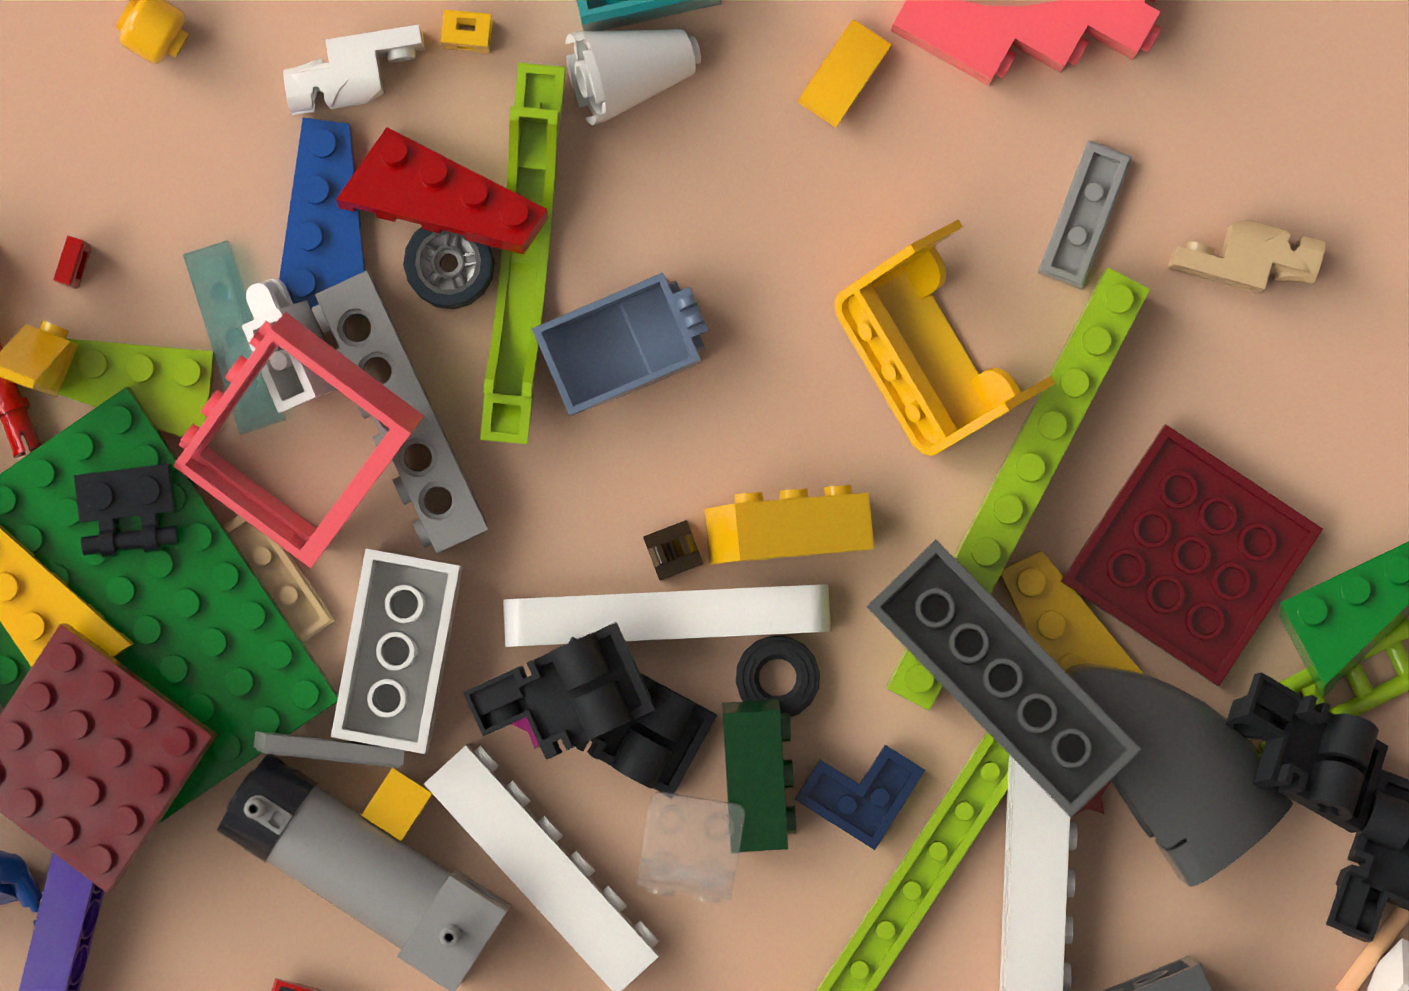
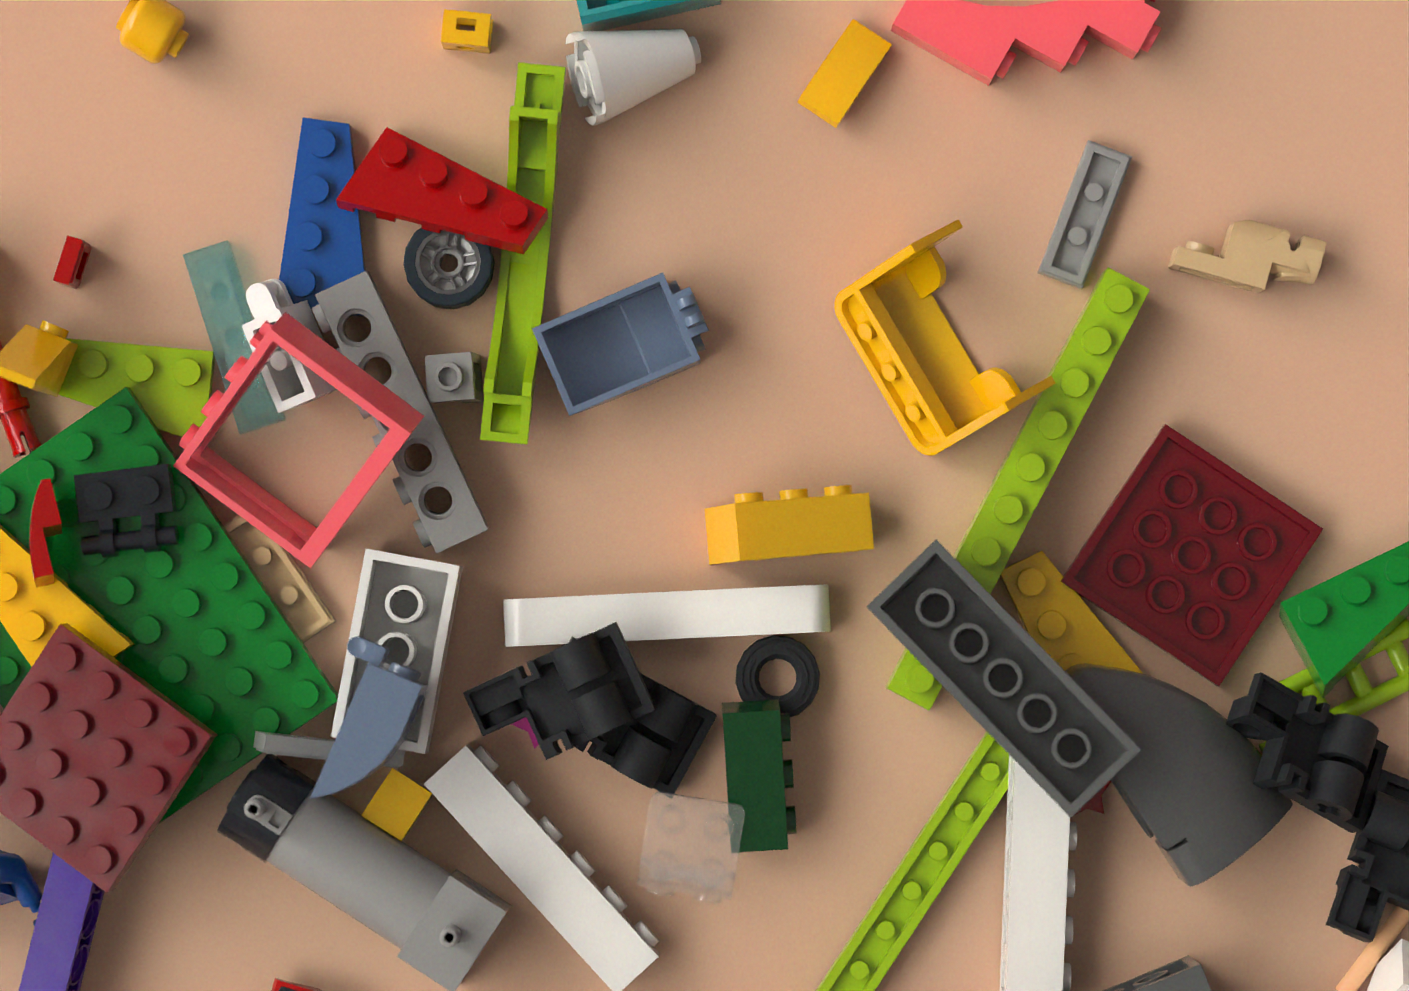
white plate [283,24,425,115] -> none
dark brown tile [643,520,703,581] -> none
dark blue plate [794,744,925,850] -> none
none -> red slope [29,478,63,588]
none -> sand blue piece [310,637,428,799]
none -> light grey bracket [425,352,484,403]

